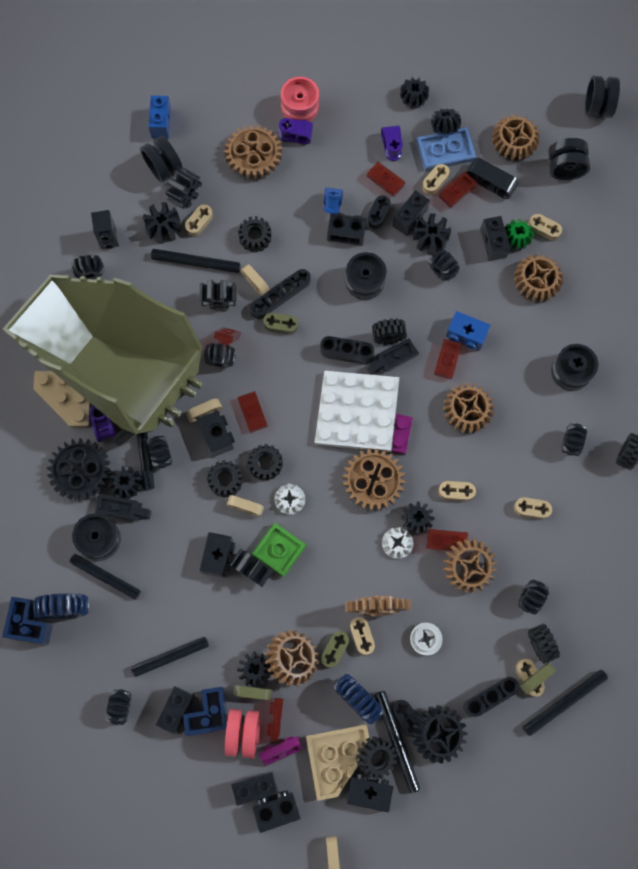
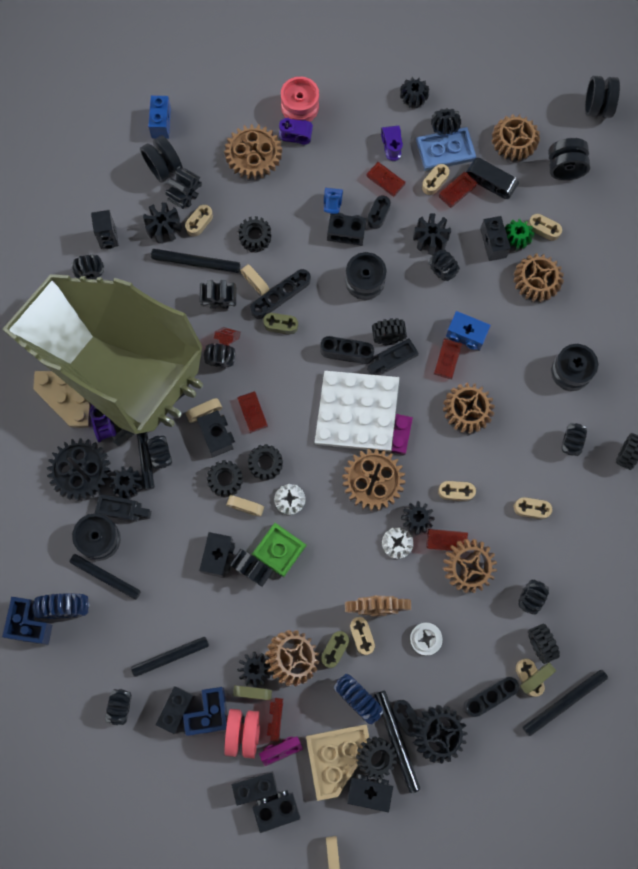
black brick [392,190,430,236] -> none

